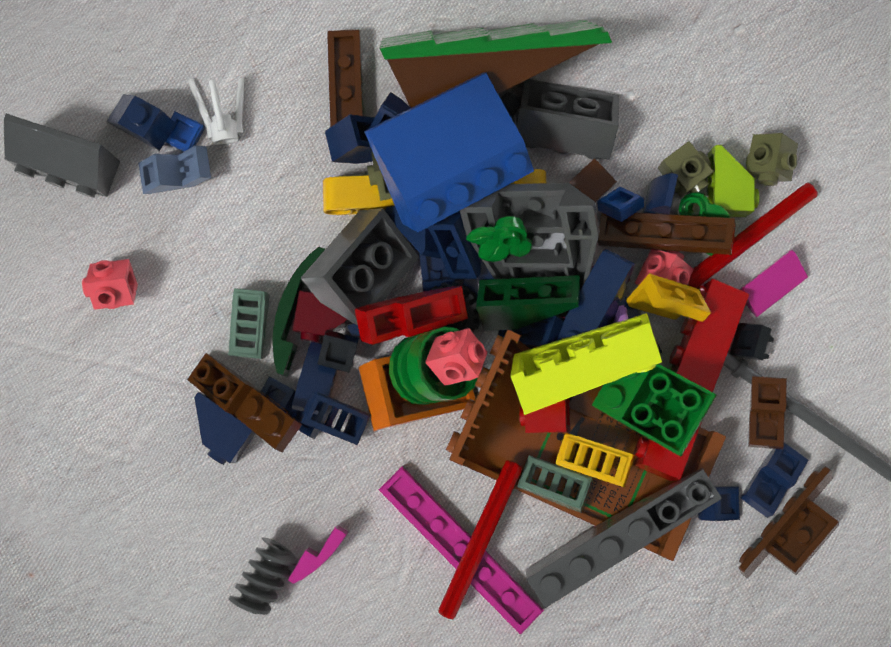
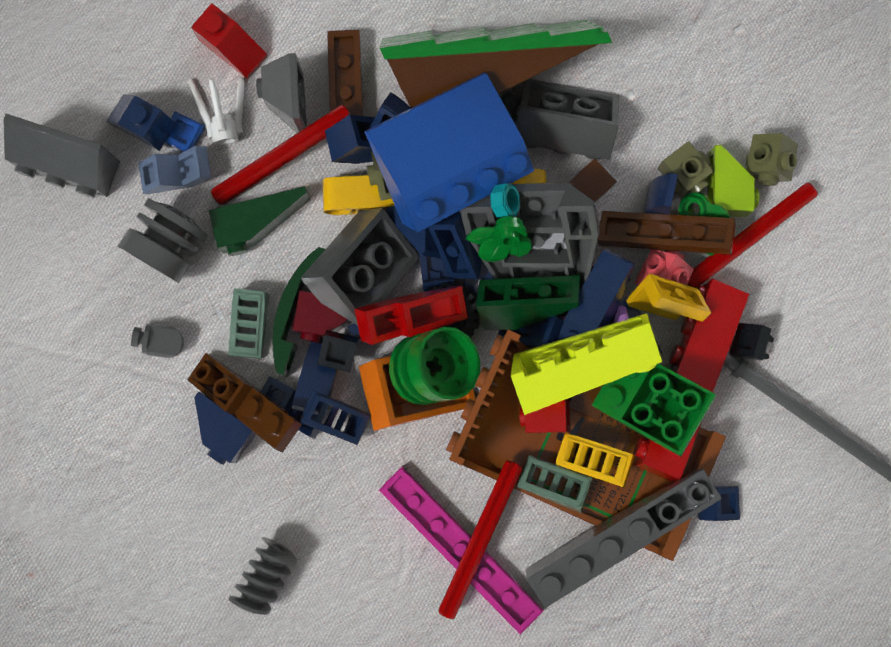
coral brick [82,259,138,310] -> none
dark pink slope [288,525,349,584] -> none
coral brick [425,328,488,386] -> none
blue tile [597,187,644,222] -> none
dark pink slope [739,250,808,317] -> none
reddish brown bracket [739,466,839,579] -> none
dark blue slope [740,443,808,518] -> none
reddish brown slope [748,376,787,449] -> none
none -> dark grey wheel [118,198,209,283]
none -> dark grey arm [131,323,184,358]
none -> red slope [191,3,268,80]
none -> dark green slope [209,186,310,256]
none -> red axle [211,105,351,205]
none -> dark grey slope [256,53,307,133]
none -> teal tile [490,183,520,218]

